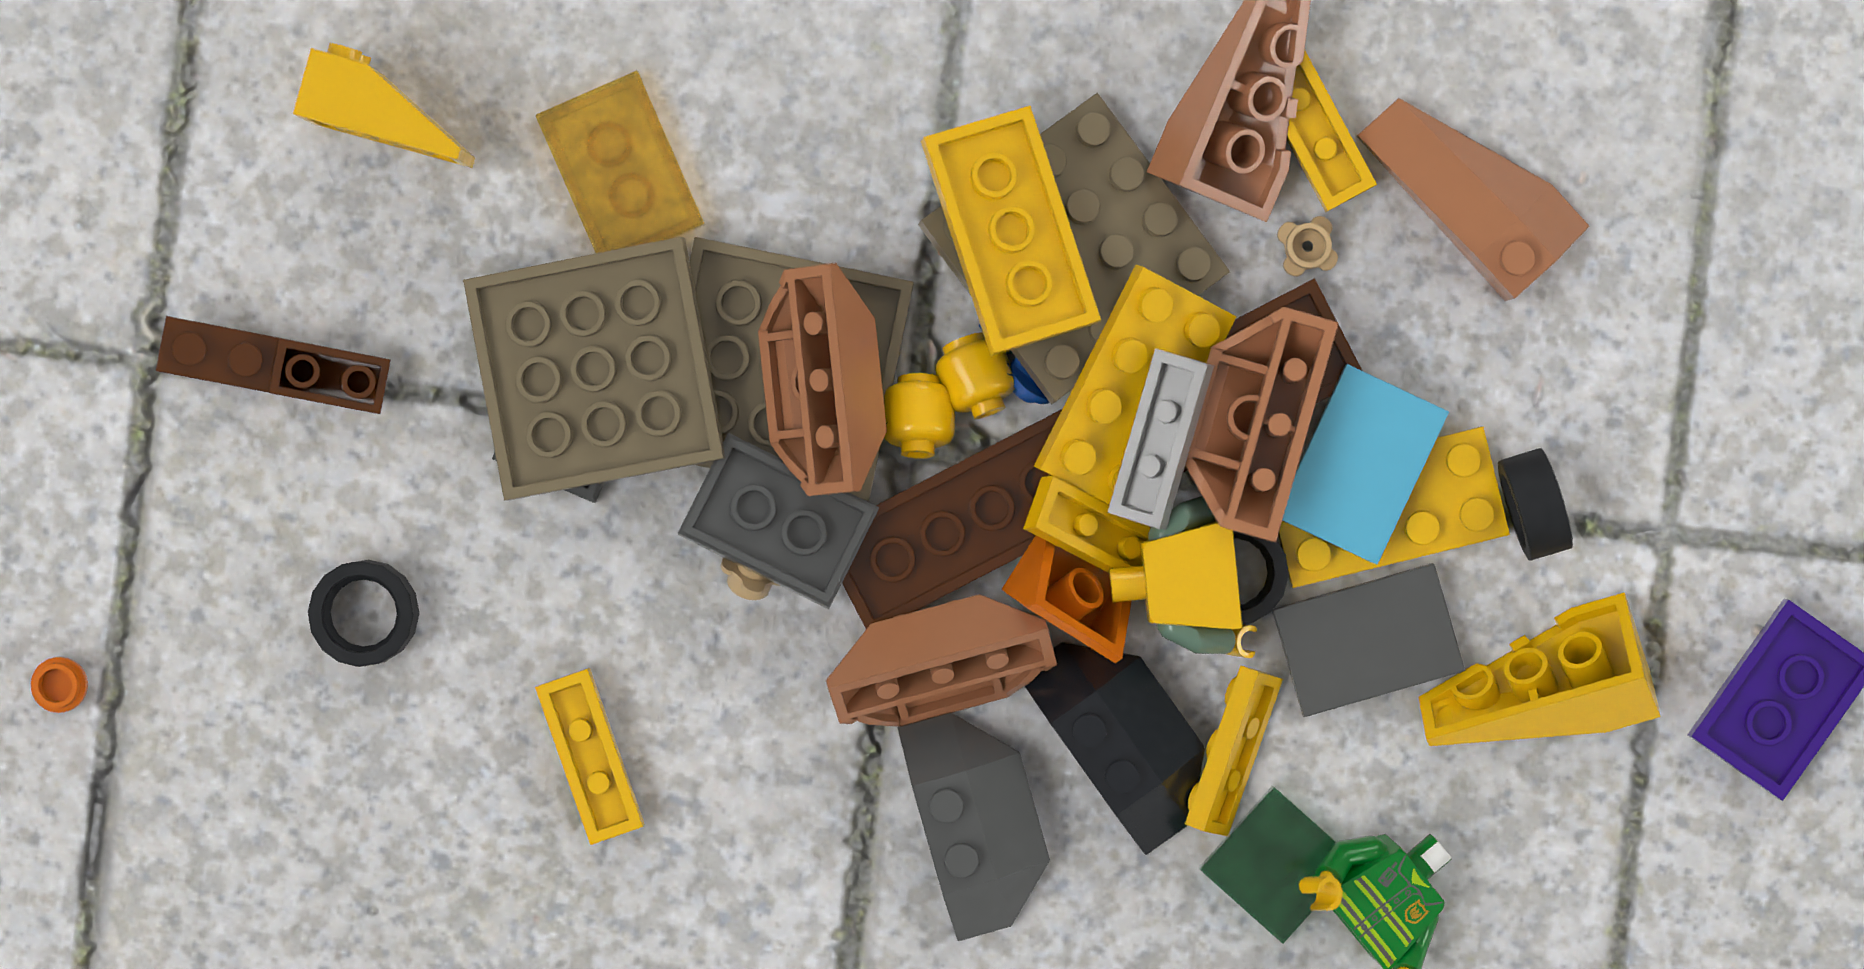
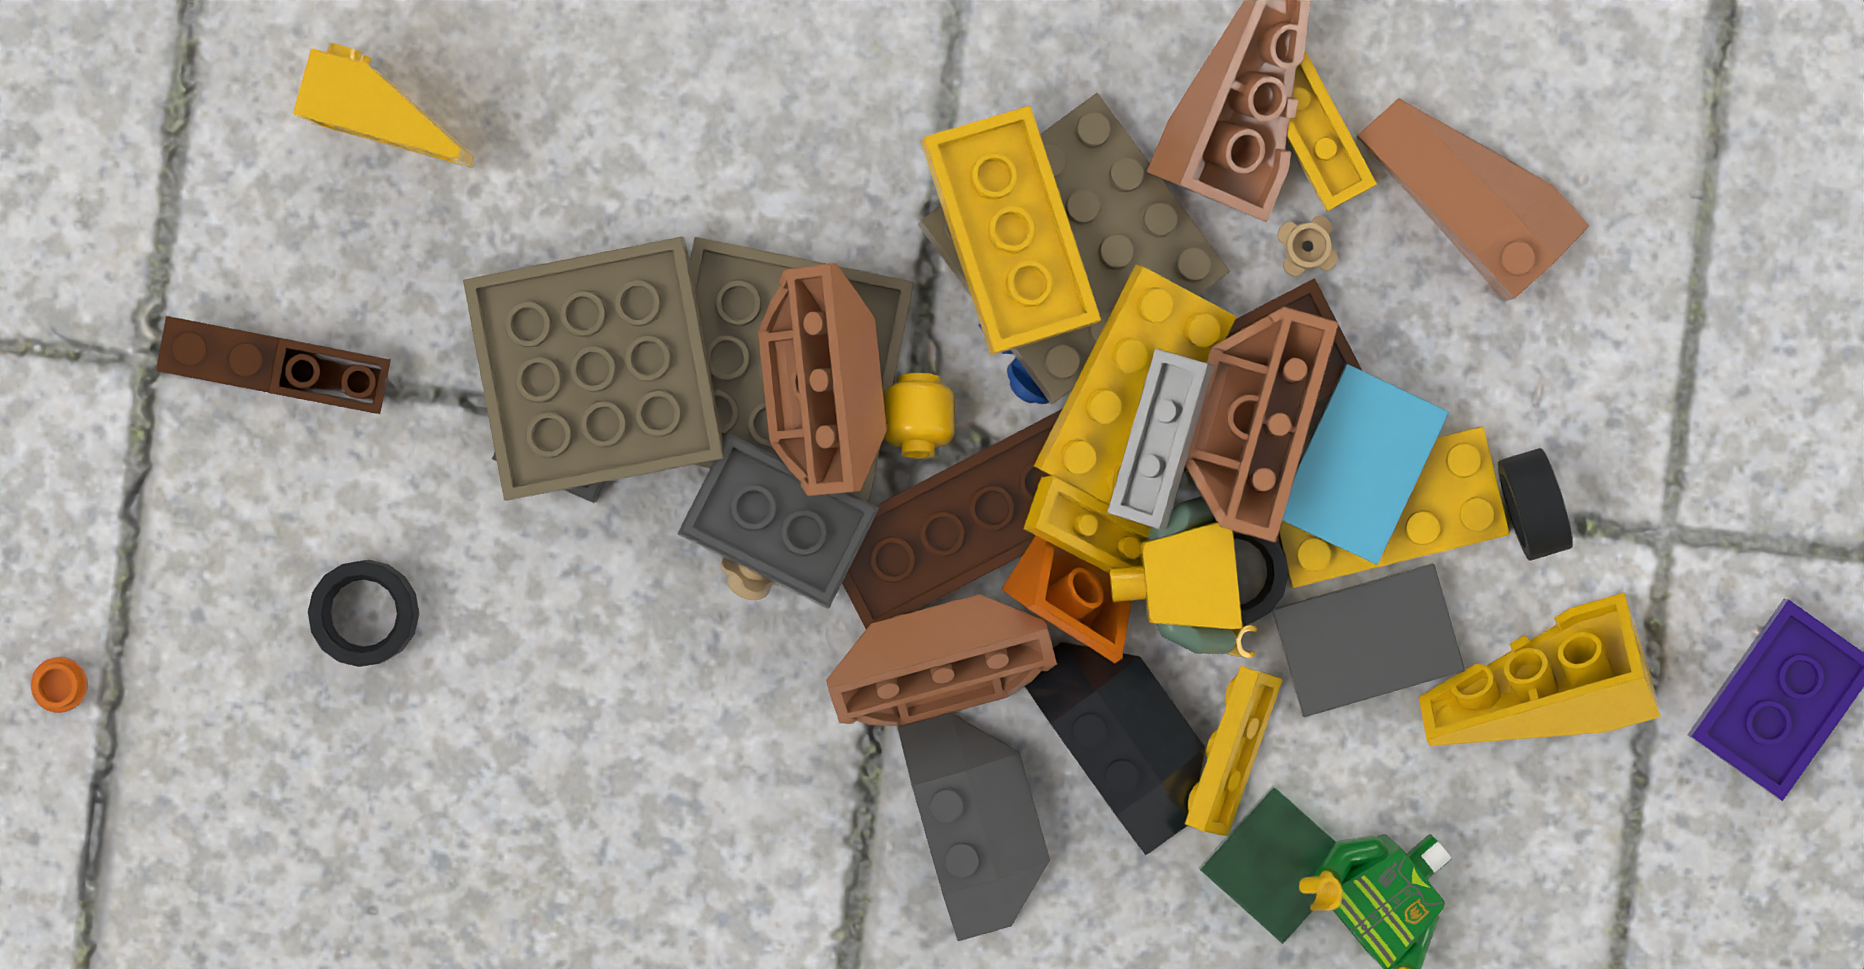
clear yellow tile [535,70,706,253] -> none
yellow plate [535,667,645,845] -> none
yellow head [935,332,1015,420] -> none

